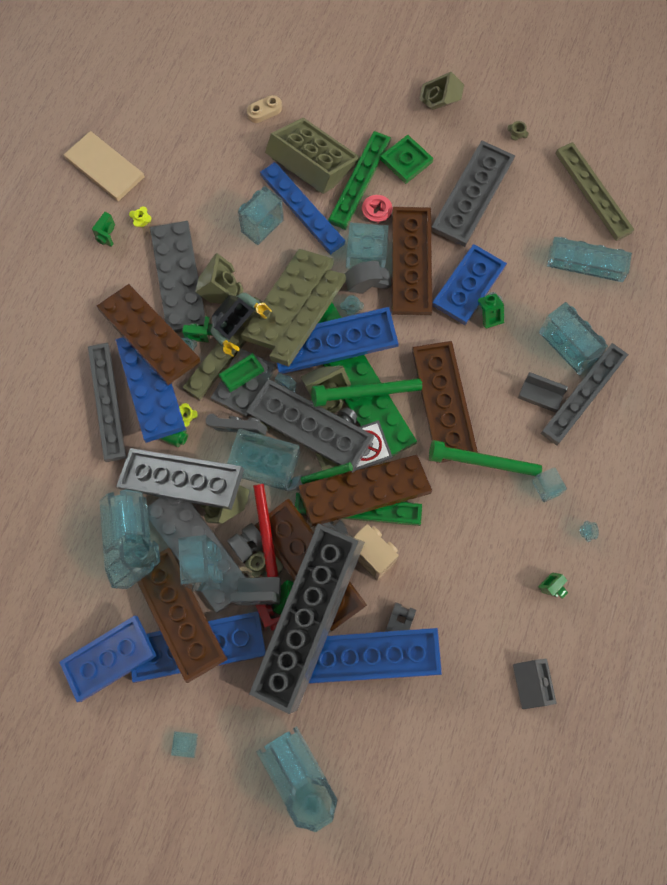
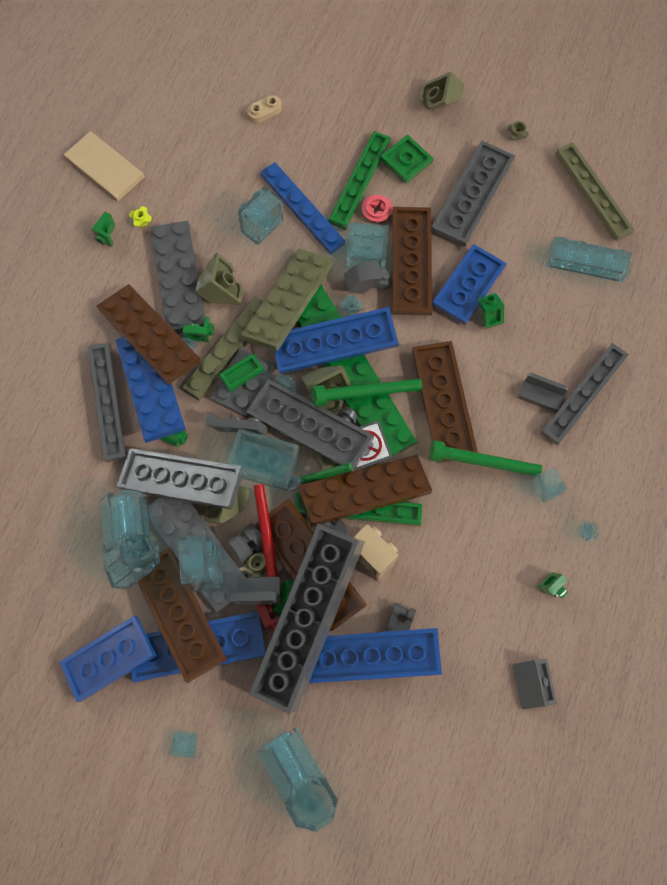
neon yellow plate [179,403,198,427] -> none
black torso [211,293,272,357] -> none
olive slope [265,118,360,194] -> none
olive plate [270,269,346,367] -> none
clear light blue brick [539,302,608,376] -> none

